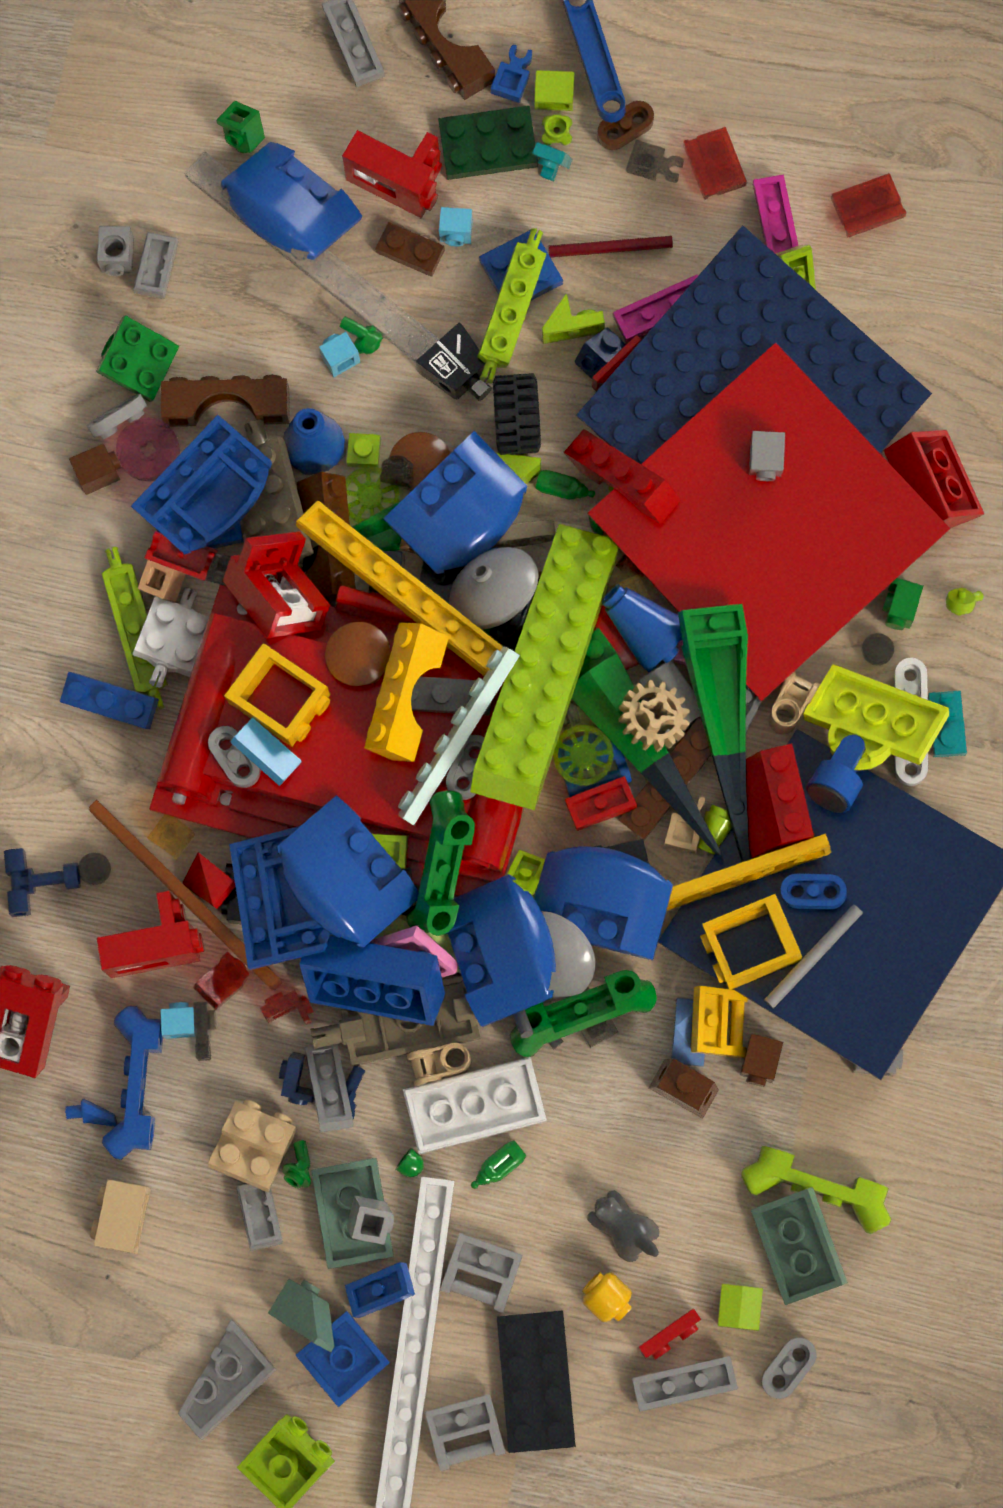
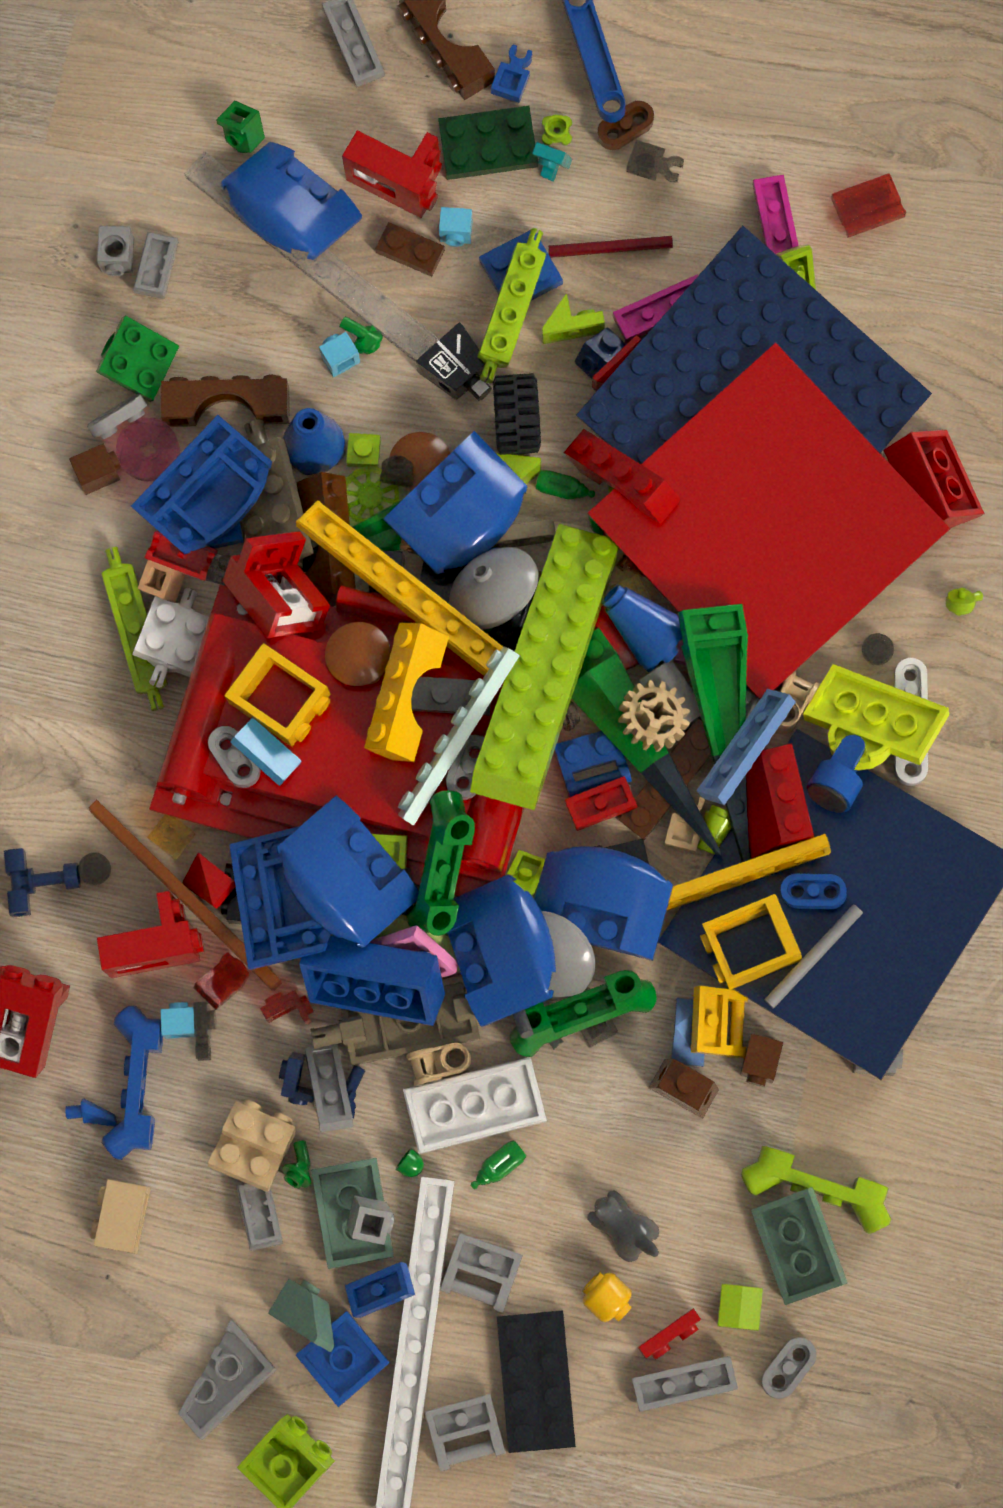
blue plate [60,672,159,729] -> none
lime piece [534,70,574,111] -> none
clear neon green wheel [553,725,614,785] -> none
clear red plate [683,127,747,200] -> none
light grey brick [749,431,785,481] -> none
green brick [882,578,924,630] -> none
teal plate [928,691,967,758] -> none
none -> medium blue plate [697,689,796,805]

